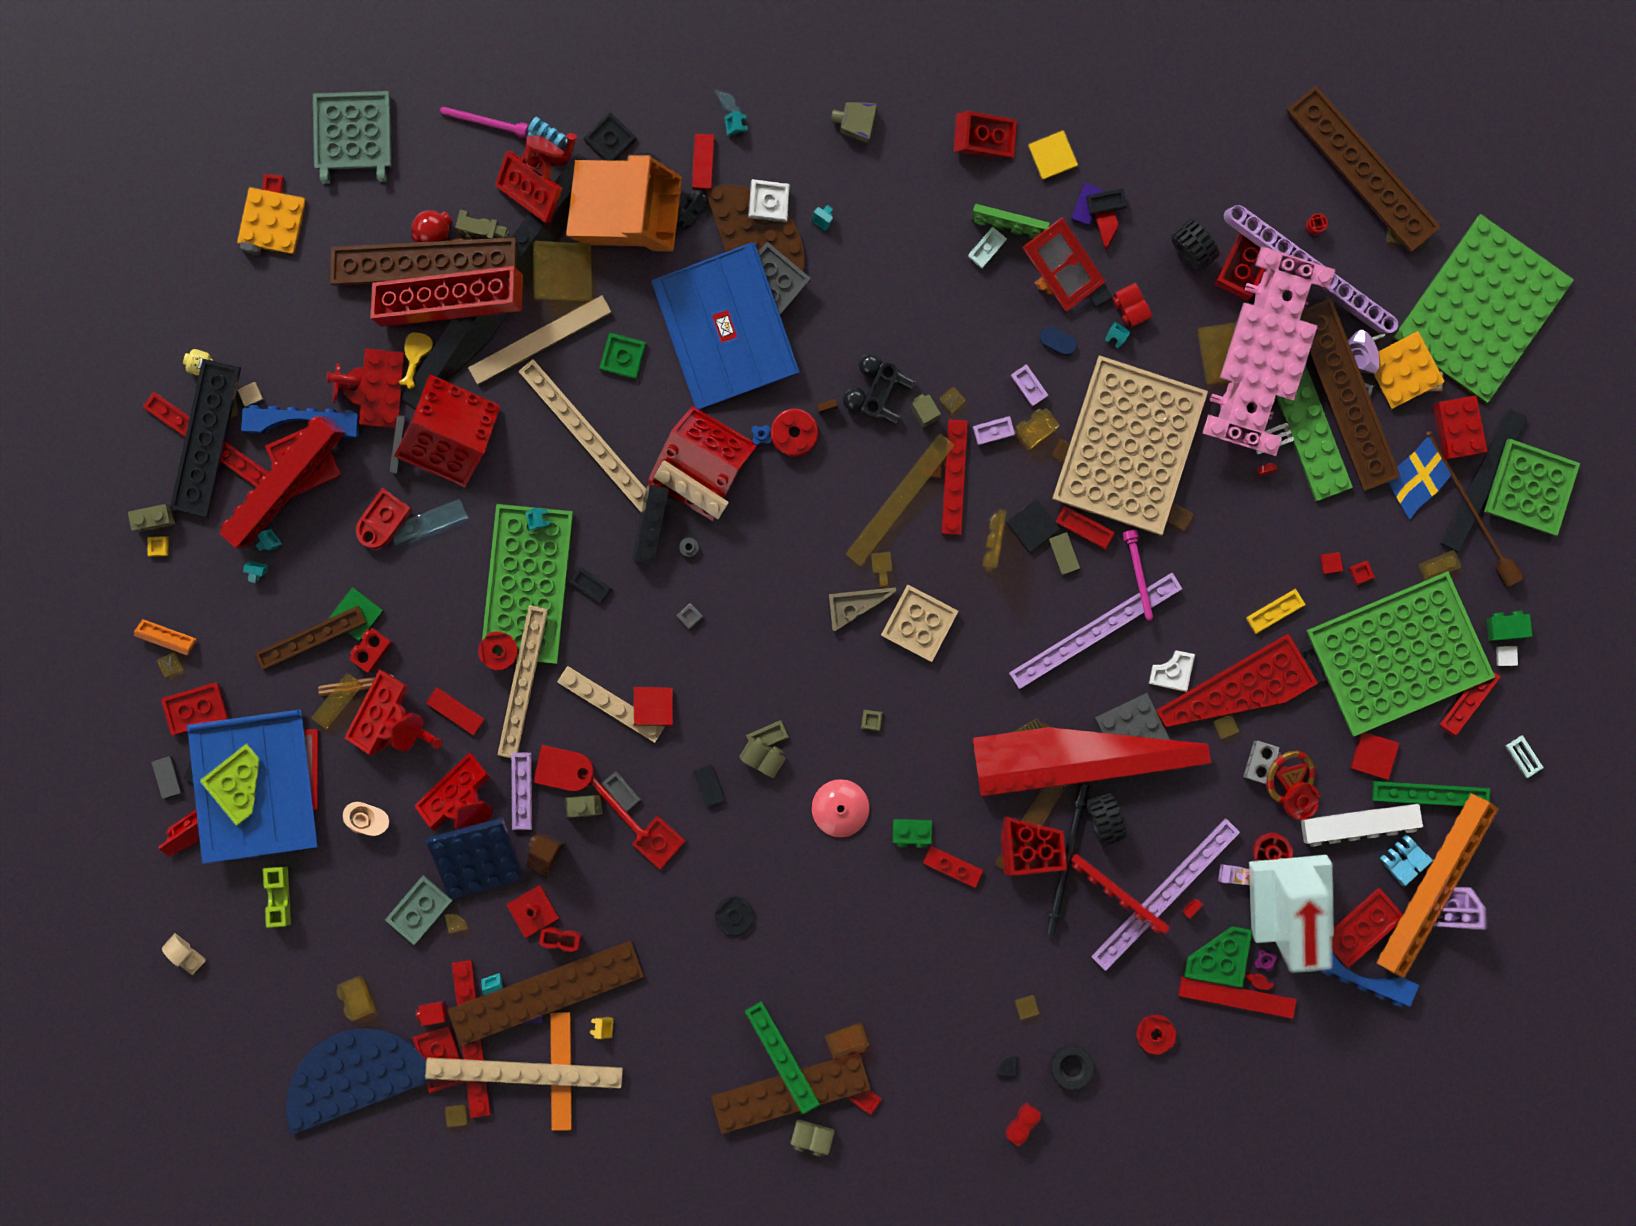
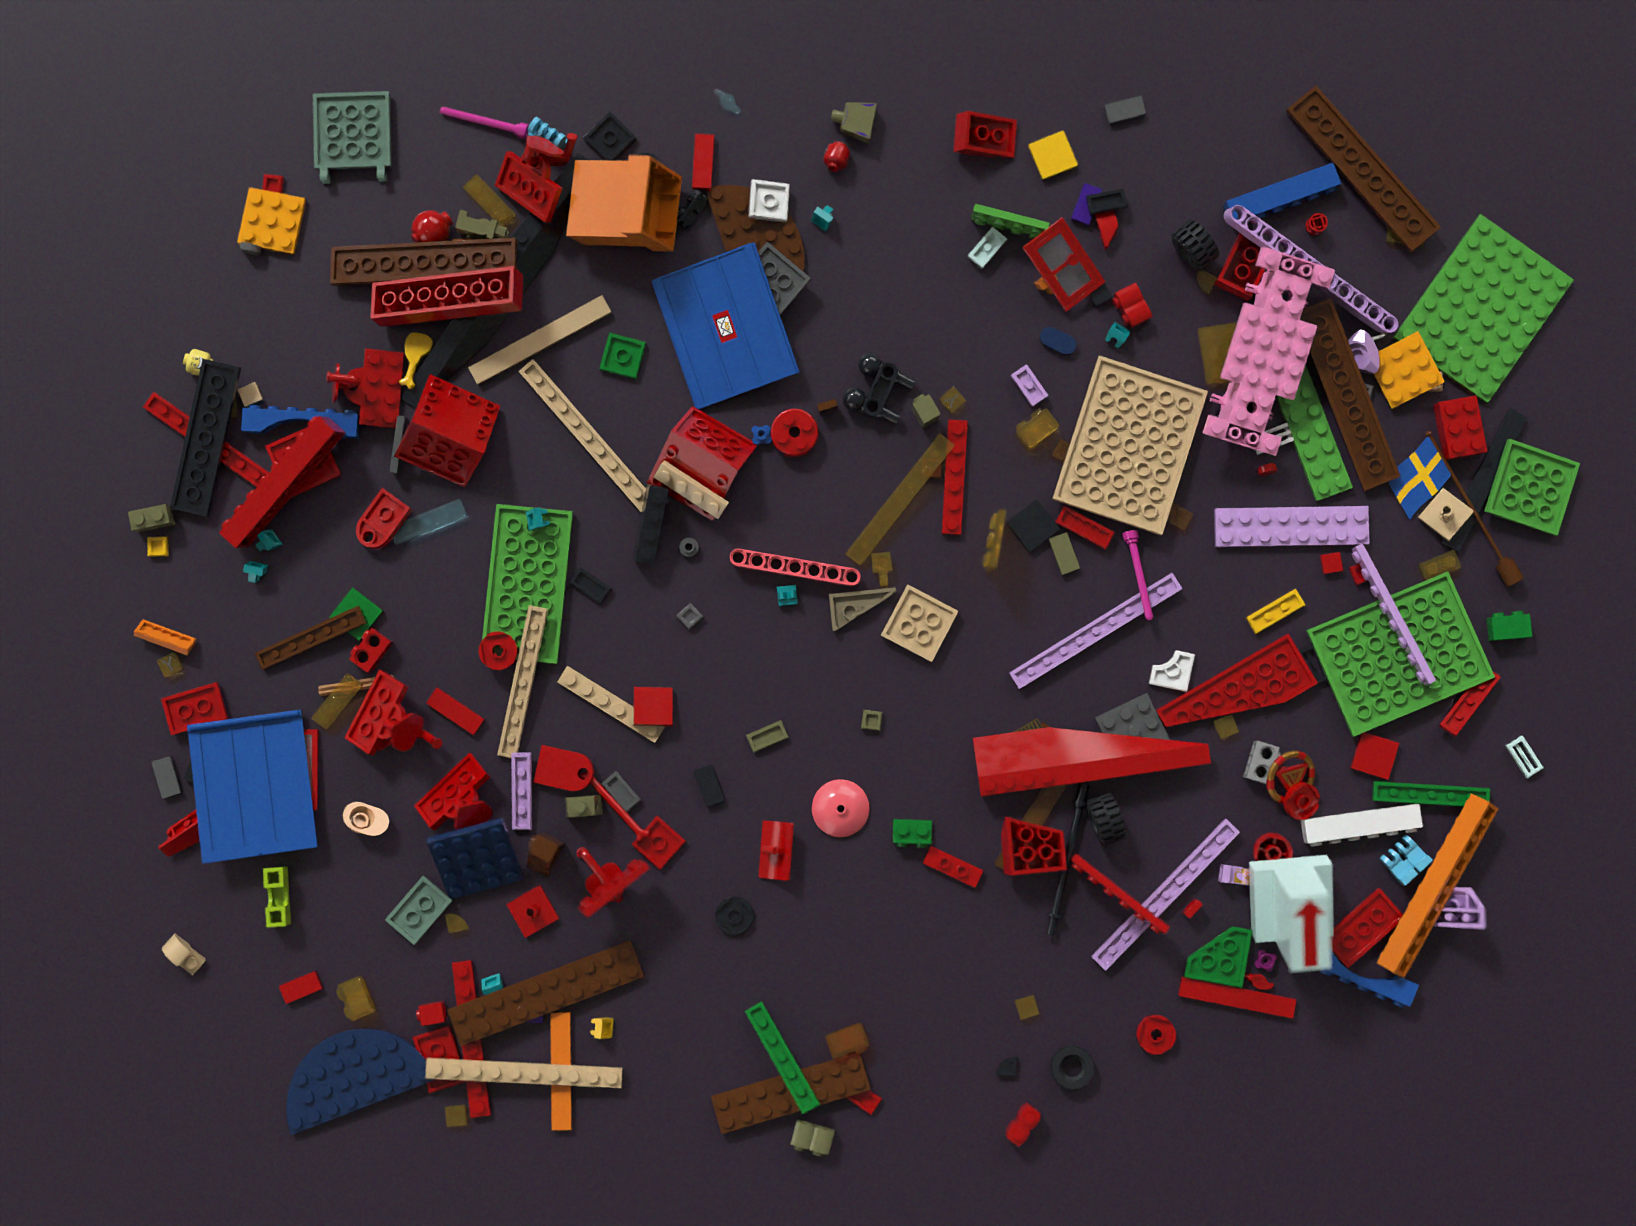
lime plate [200,743,260,826] -> none
clear yellow plate [533,241,592,302] -> none
red brick [539,927,582,951] -> none
teal tile [725,111,748,135] -> none
olive brick [739,737,786,778] -> none
lavender plate [973,416,1015,445] -> none
white tile [1496,646,1518,666] -> none
none -> red tile [279,971,323,1004]
none -> clear yellow plate [463,174,516,227]
none -> red plate [577,847,649,918]
none -> coral beam [730,549,860,587]
none -> red shield [758,820,794,881]
none -> teal tile [777,585,798,606]
none -> red head [823,142,850,172]
none -> dark grey tile [1104,96,1146,125]
none -> clear yellow tile [1197,271,1217,295]
none -> lavender plate [1214,506,1369,547]
none -> blue brick [1223,163,1341,220]
none -> lavender plate [1352,543,1436,685]
none -> tan tile [1418,488,1474,542]

